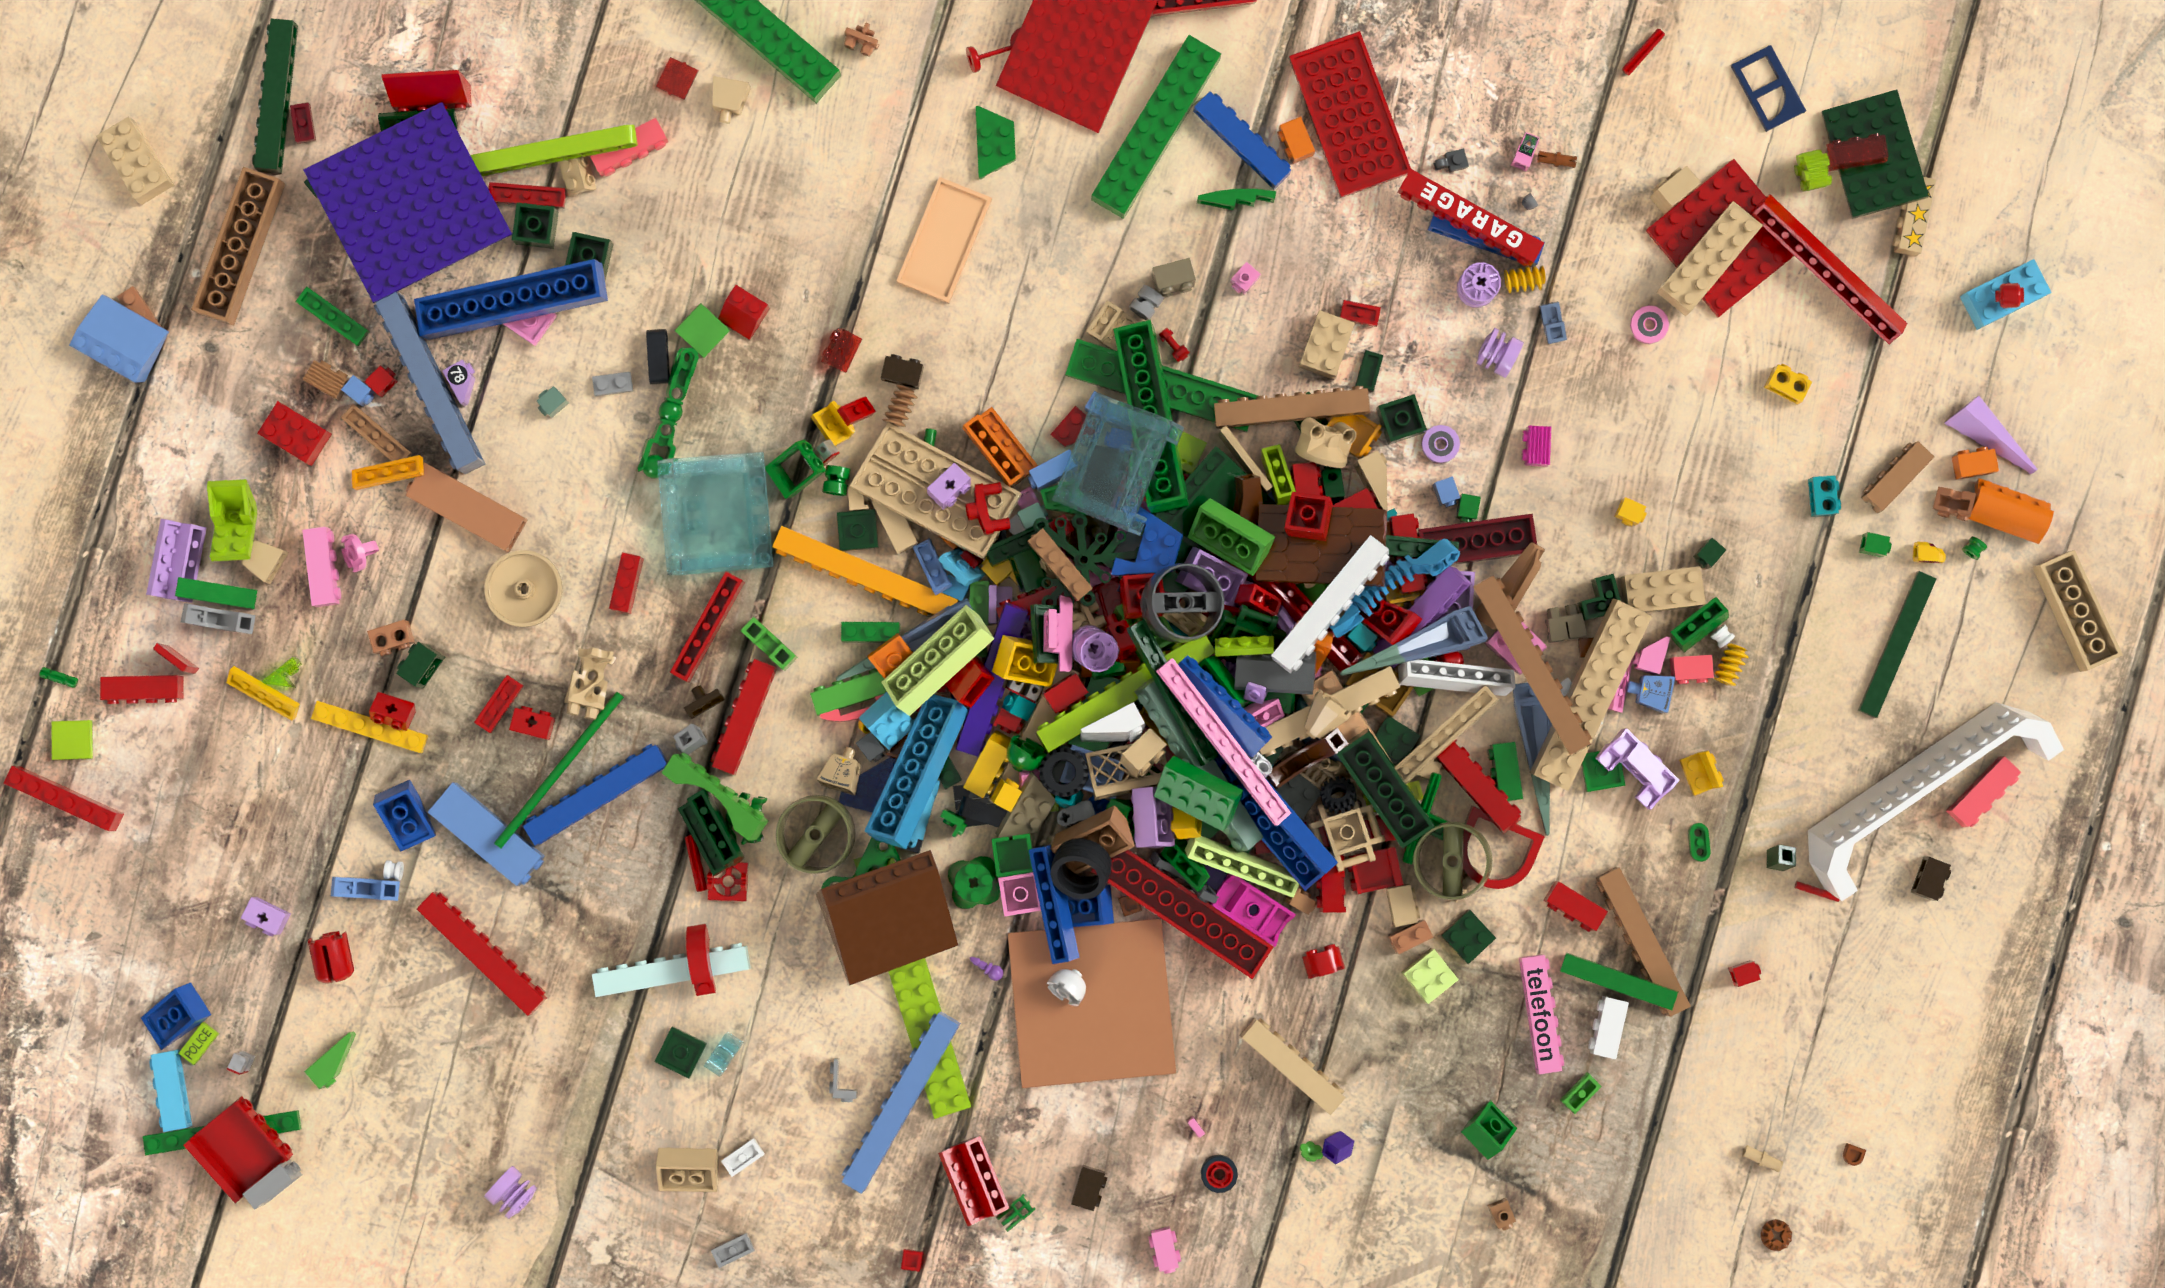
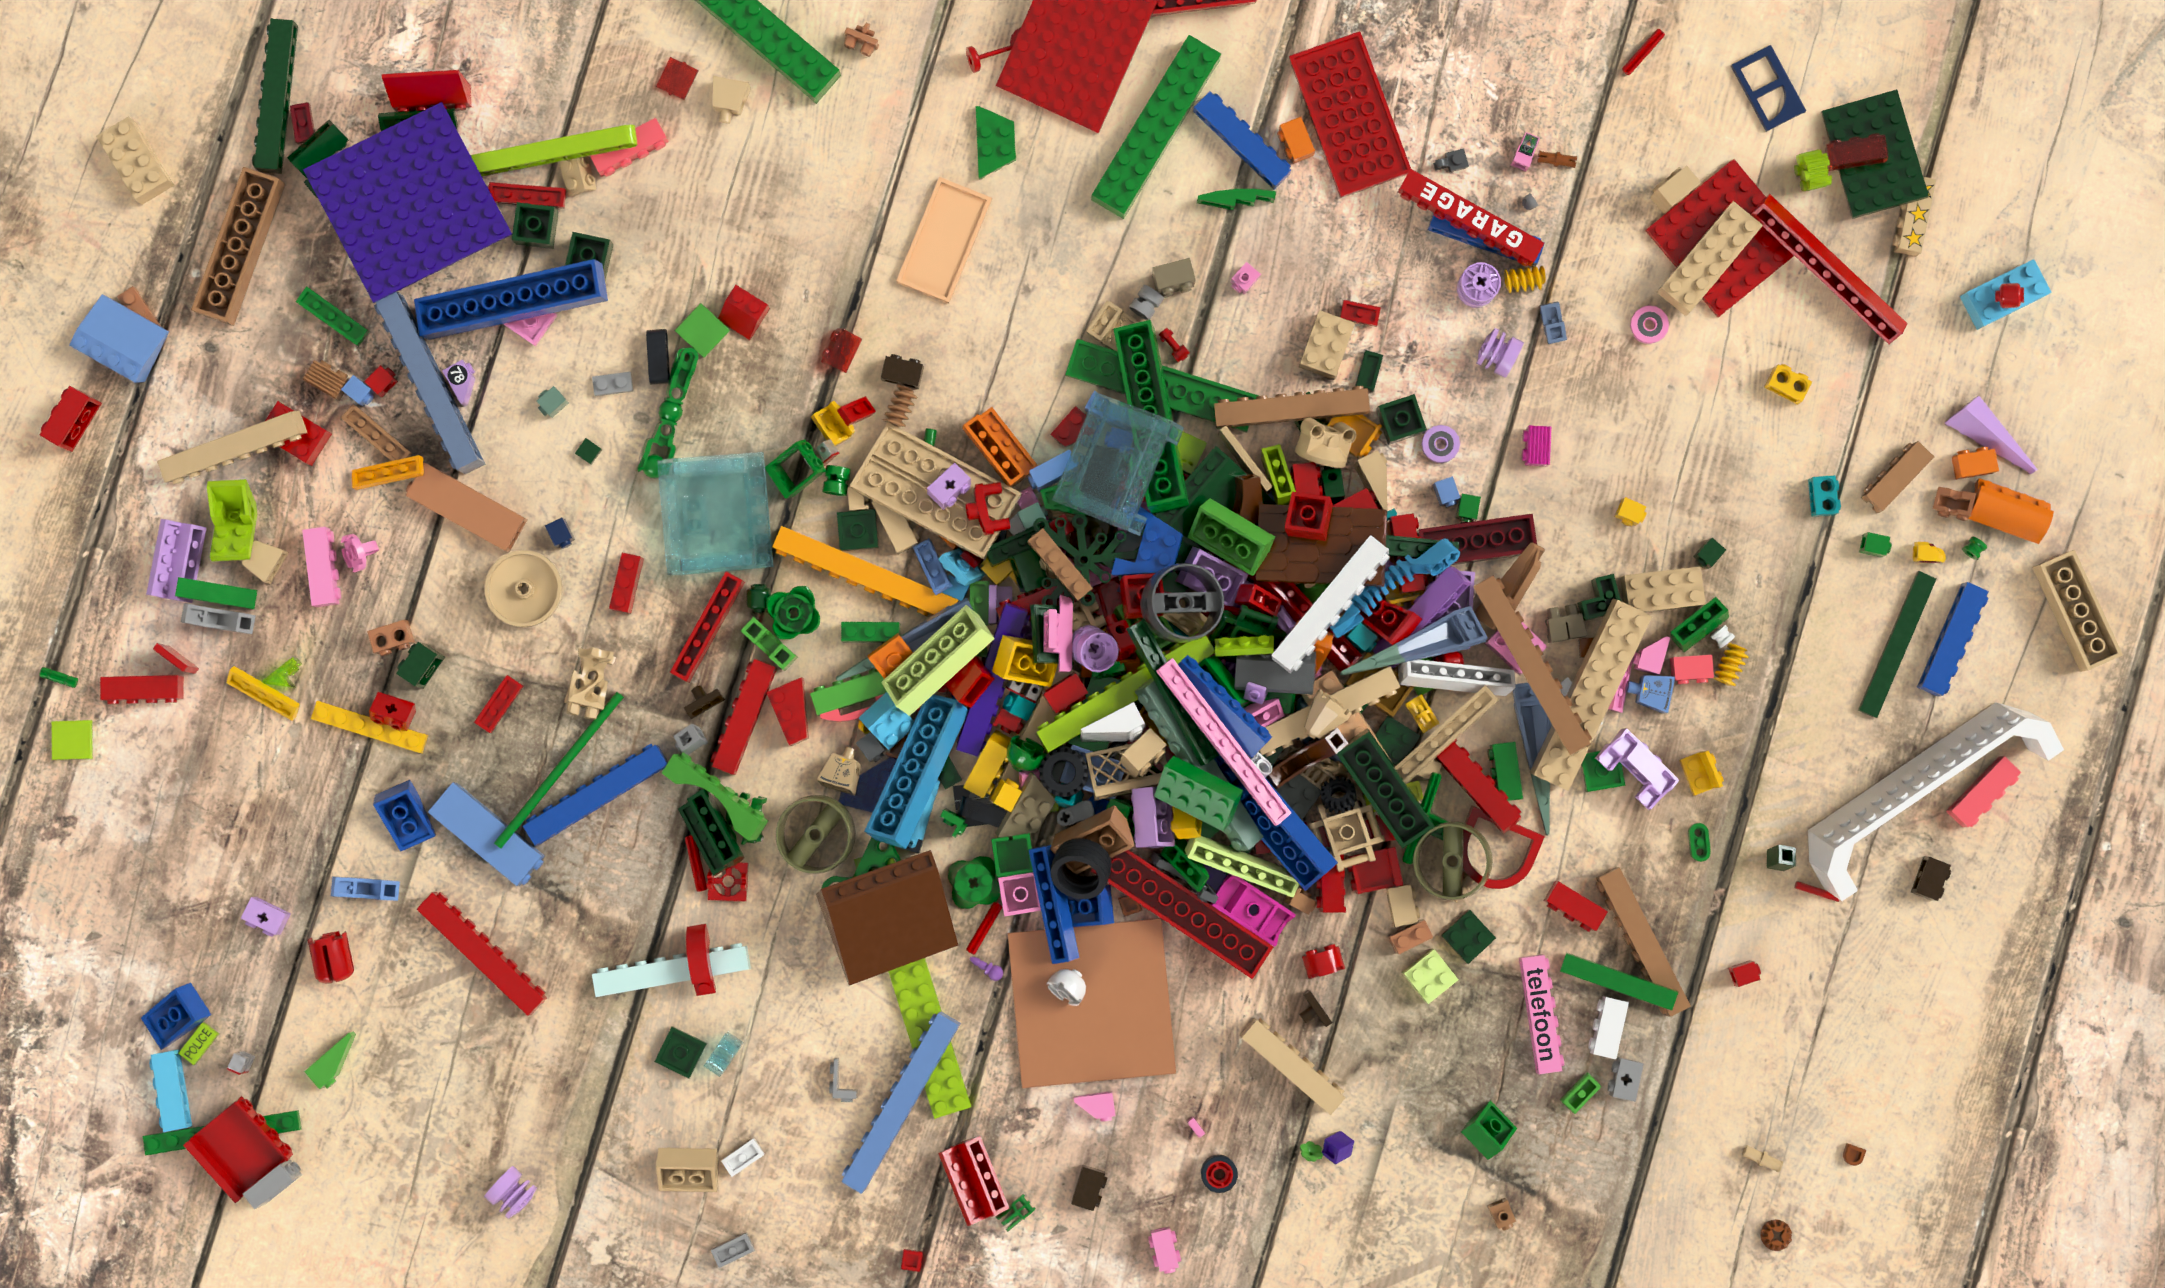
red brick [4,766,124,831] -> none
white wheel [383,860,404,881] -> none
red brick [509,705,556,740] -> none
none -> red brick [39,386,102,452]
none -> tan brick [157,411,307,485]
none -> dark green brick [287,119,349,178]
none -> dark blue brick [545,517,575,549]
none -> dark green tile [575,438,602,465]
none -> dark green head [746,584,771,613]
none -> green brick [766,586,820,639]
none -> red wedge [766,677,809,746]
none -> red axle [966,902,1002,955]
none -> bright pink slope [1074,1091,1115,1121]
none -> dark brown tile [1299,990,1332,1027]
none -> yellow hips [1405,694,1440,734]
none -> light grey brick [1608,1057,1644,1102]
none -> blue brick [1917,582,1989,697]

